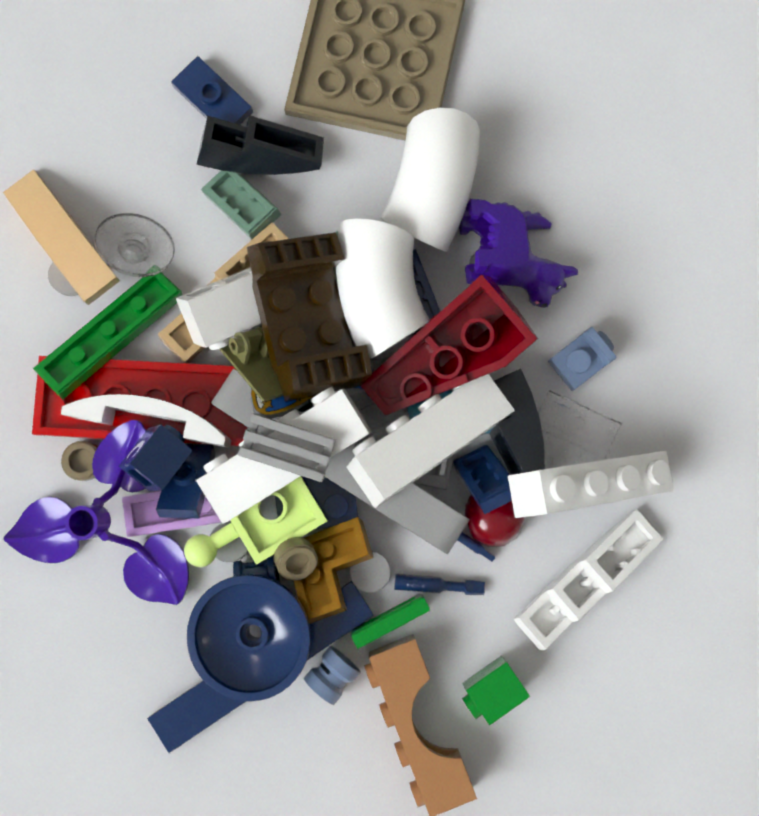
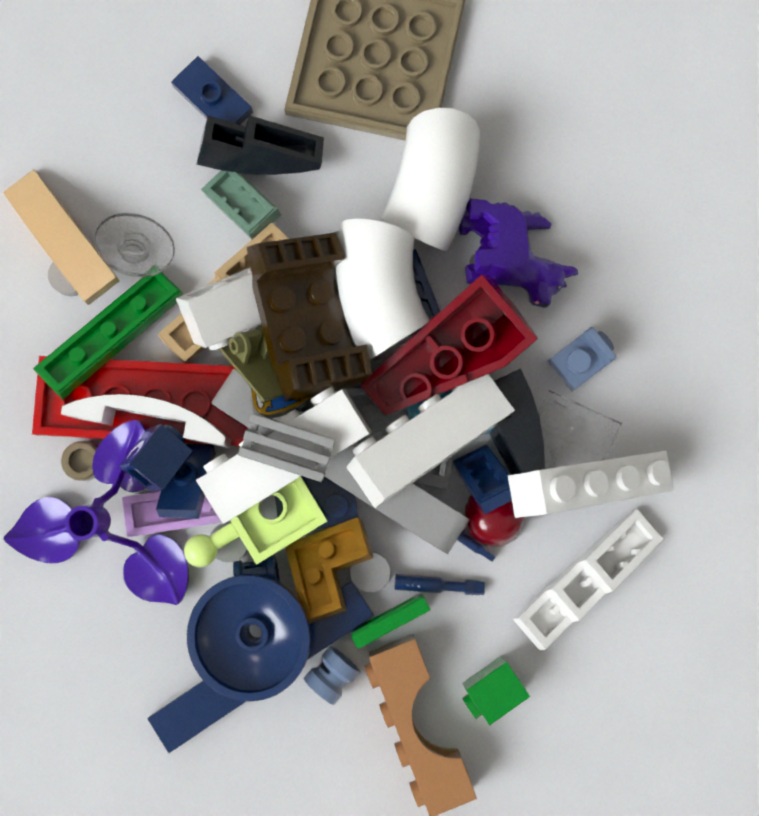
dark tan tile [274,537,318,581] -> none

